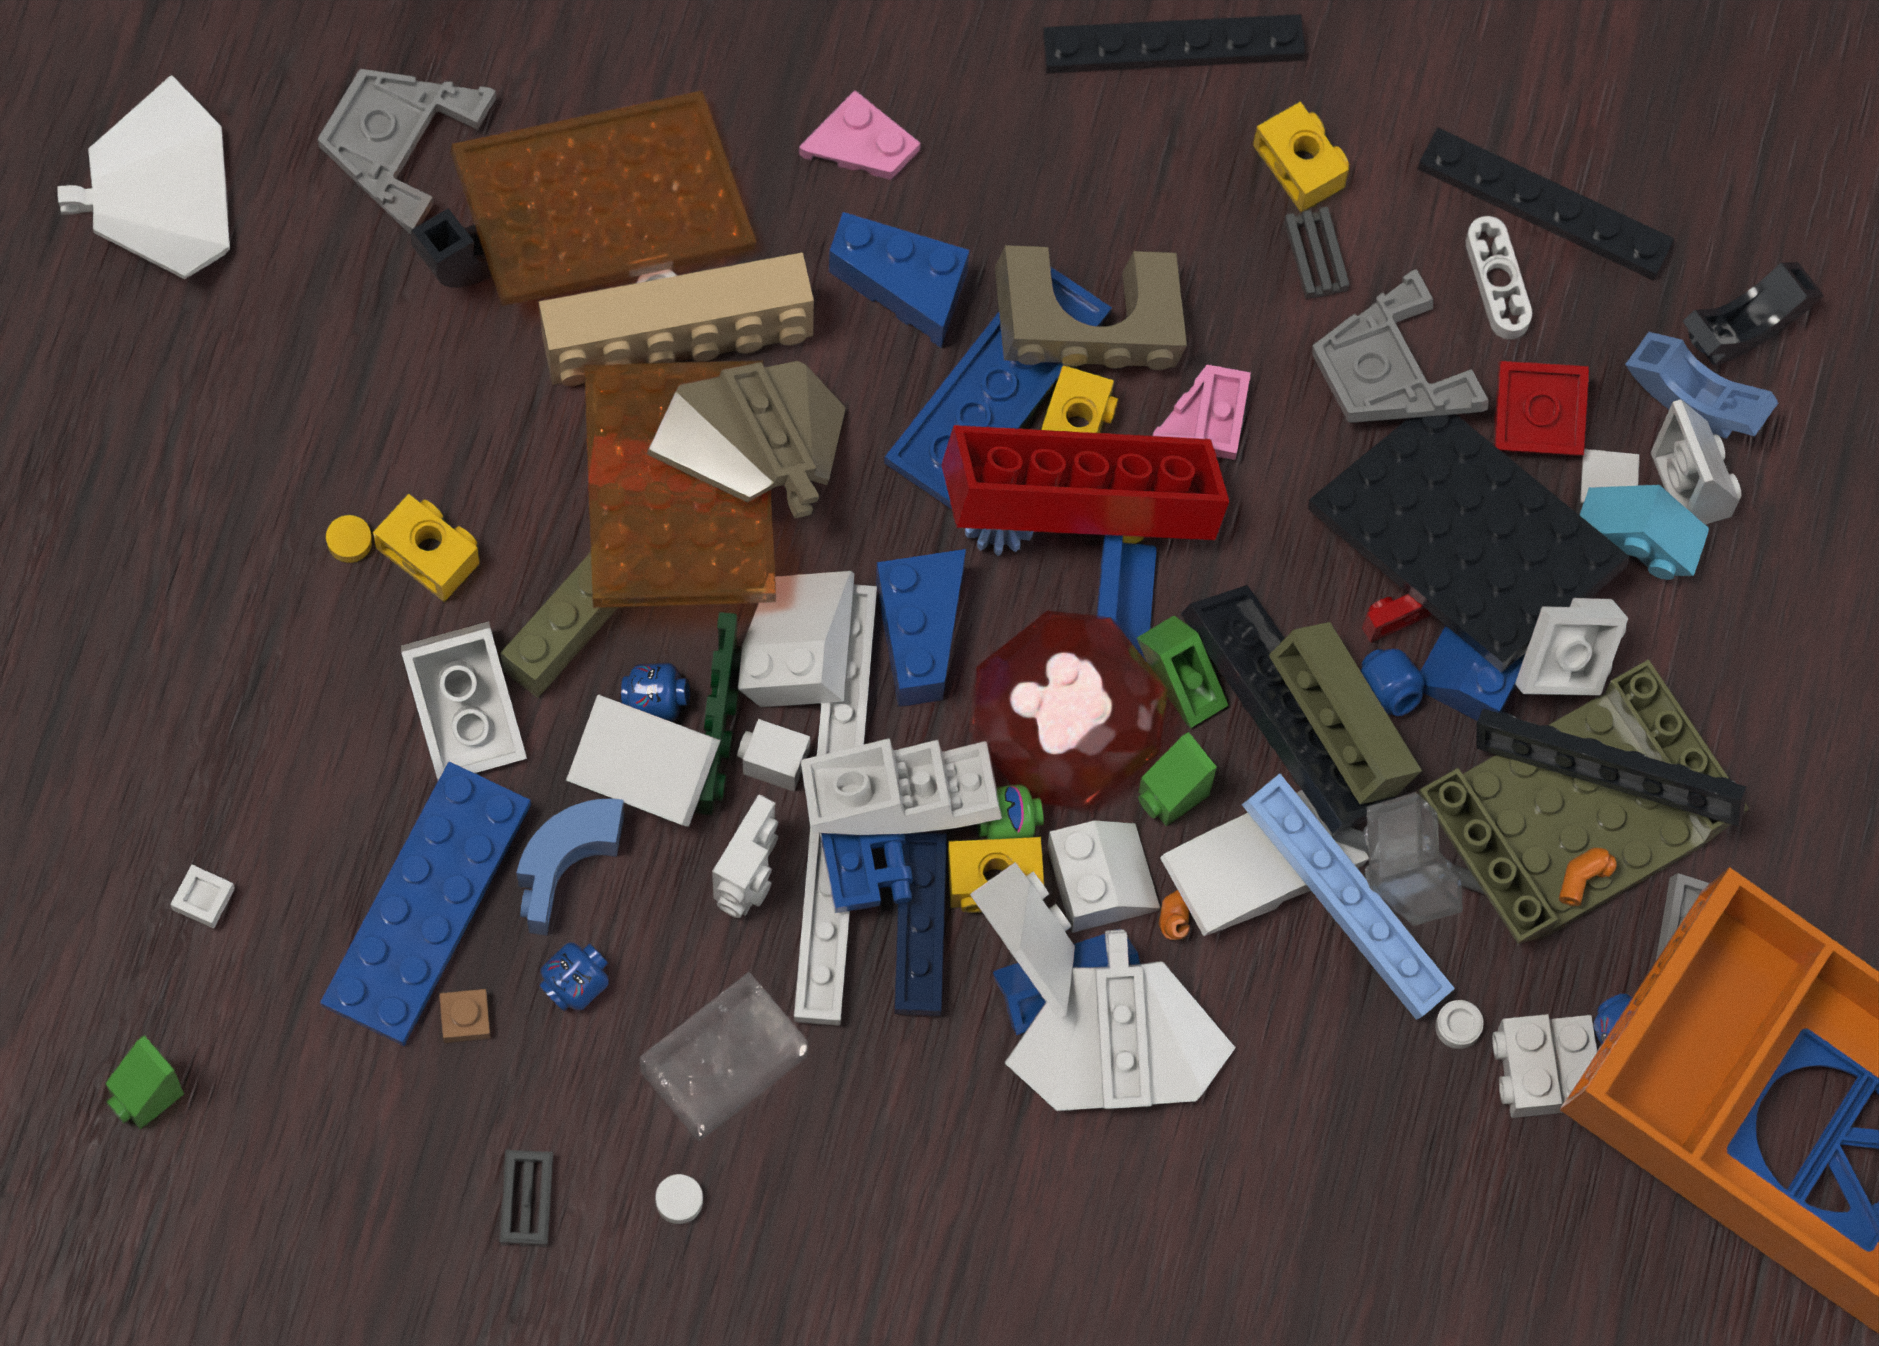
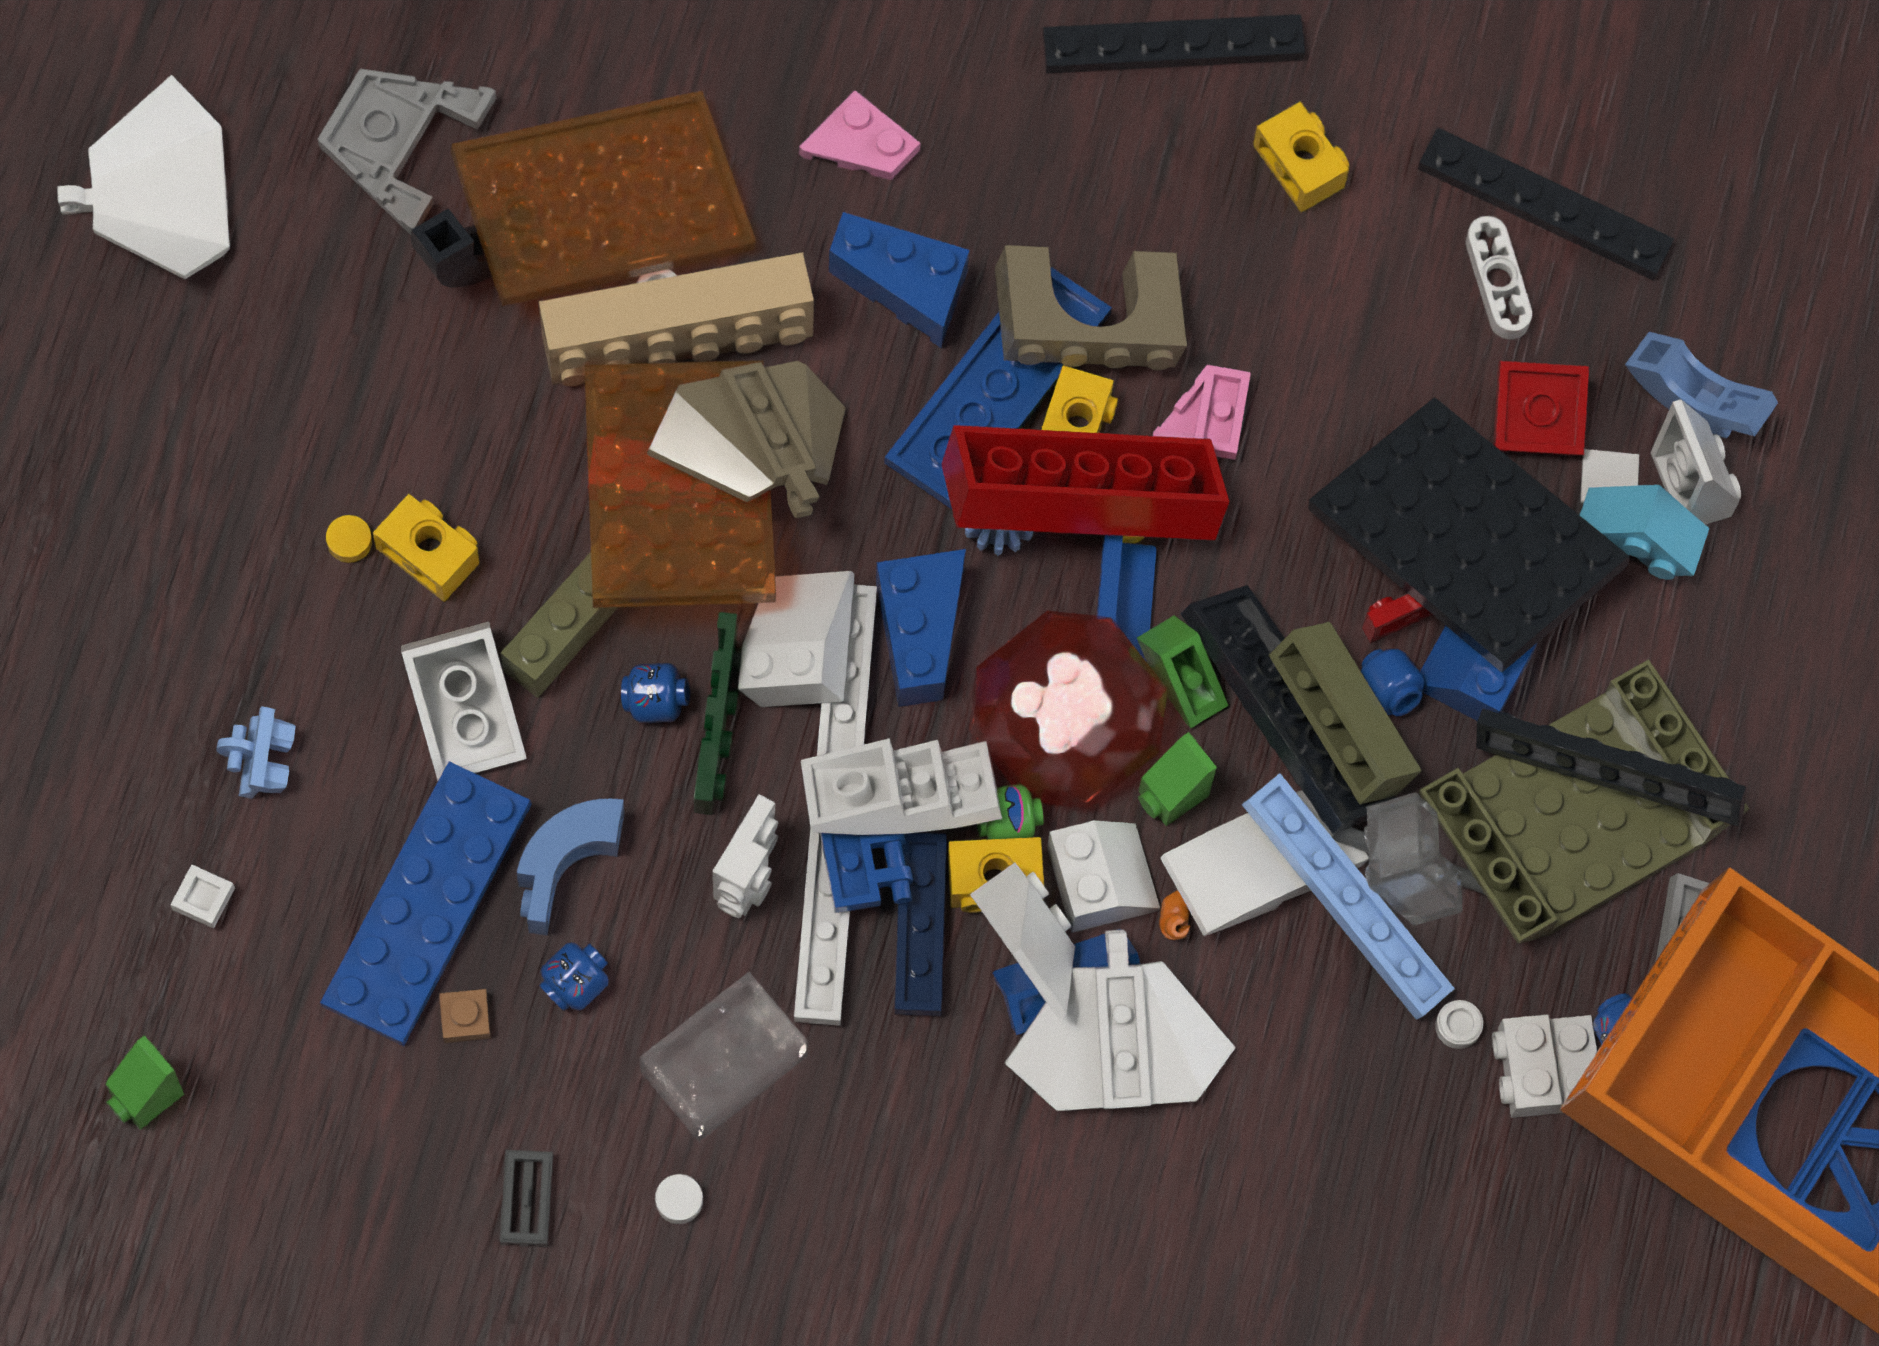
white tile [566,695,720,827] -> none
white brick [737,719,810,792] -> none
dark grey tile [1284,206,1349,300] -> none
light grey wing [1312,269,1488,423] -> none
white plate [1515,598,1628,695] -> none
orange arm [1559,847,1617,906] -> none
black arch [1682,262,1824,365] -> none
none -> light blue hips [216,706,296,799]

